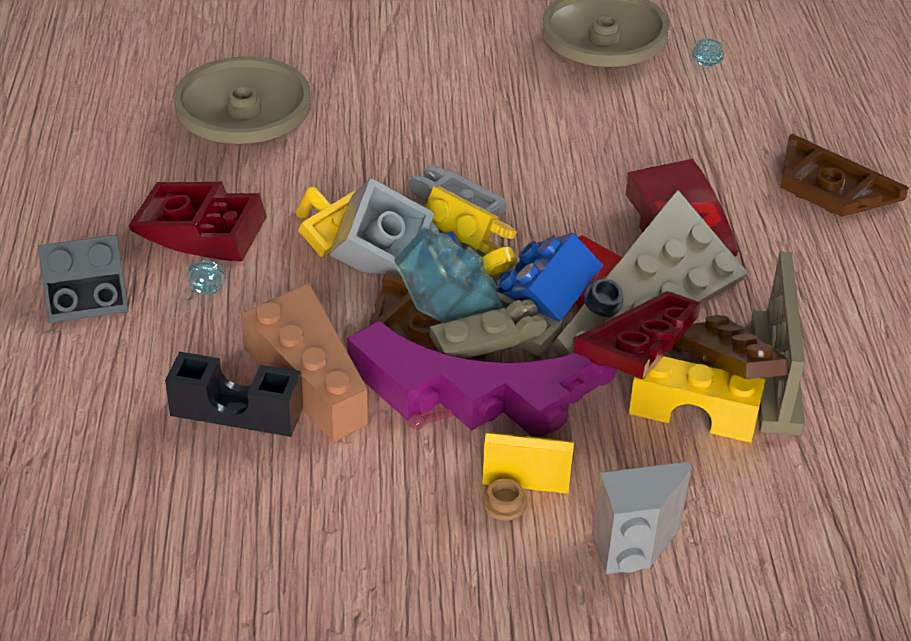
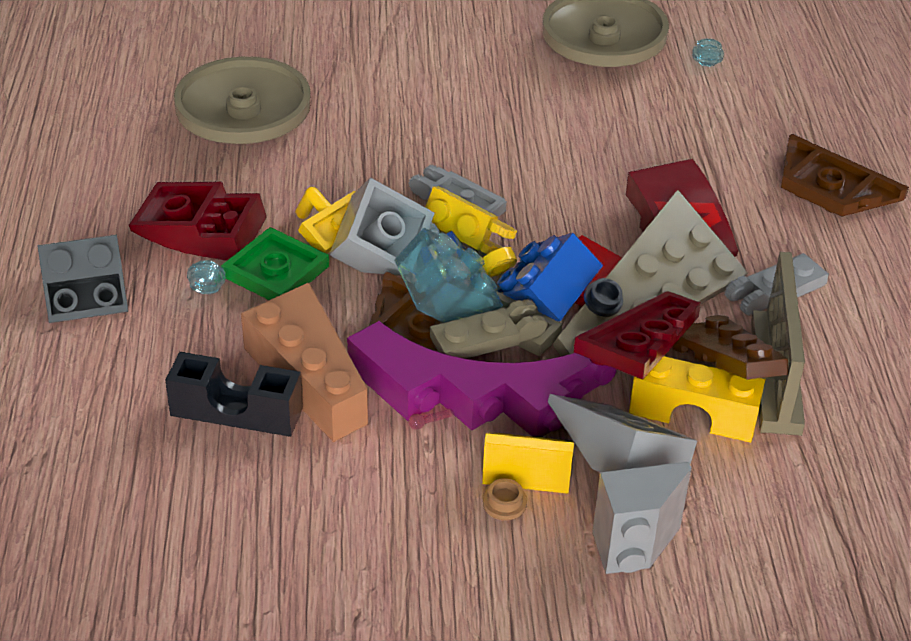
none -> green plate [221,227,329,300]
none -> light grey slope [548,394,697,472]
none -> light grey hinge [724,253,829,316]

